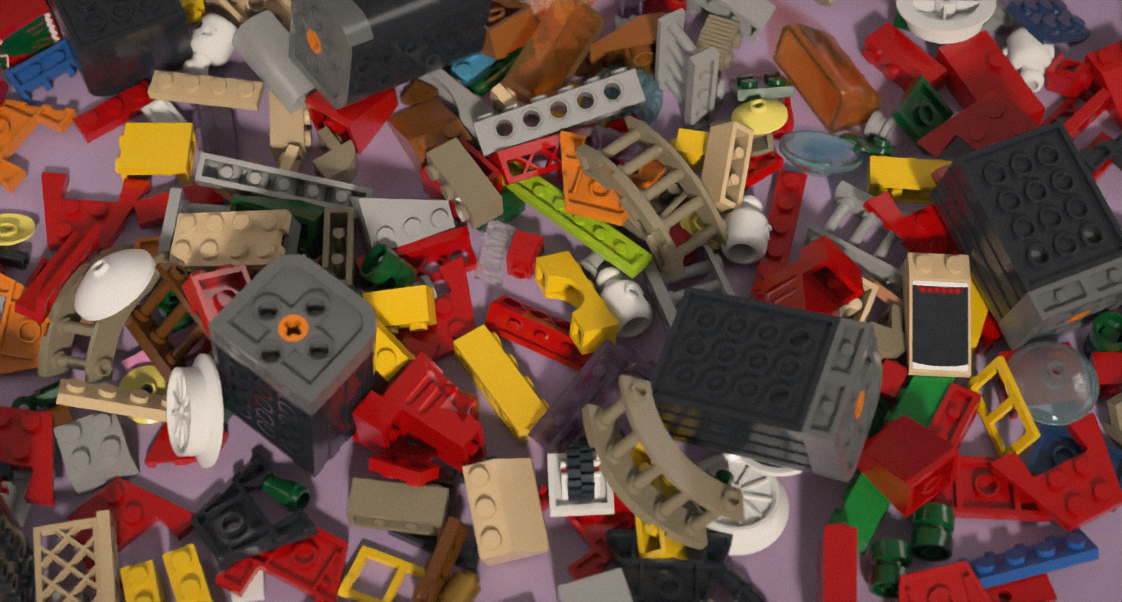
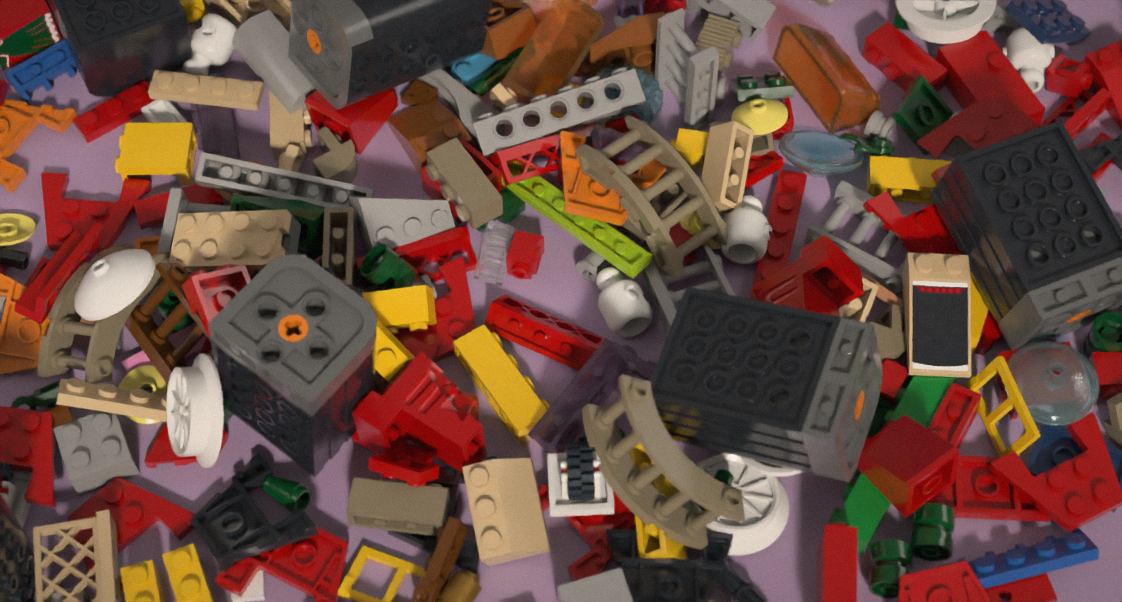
yellow arch [534,251,620,355] -> none

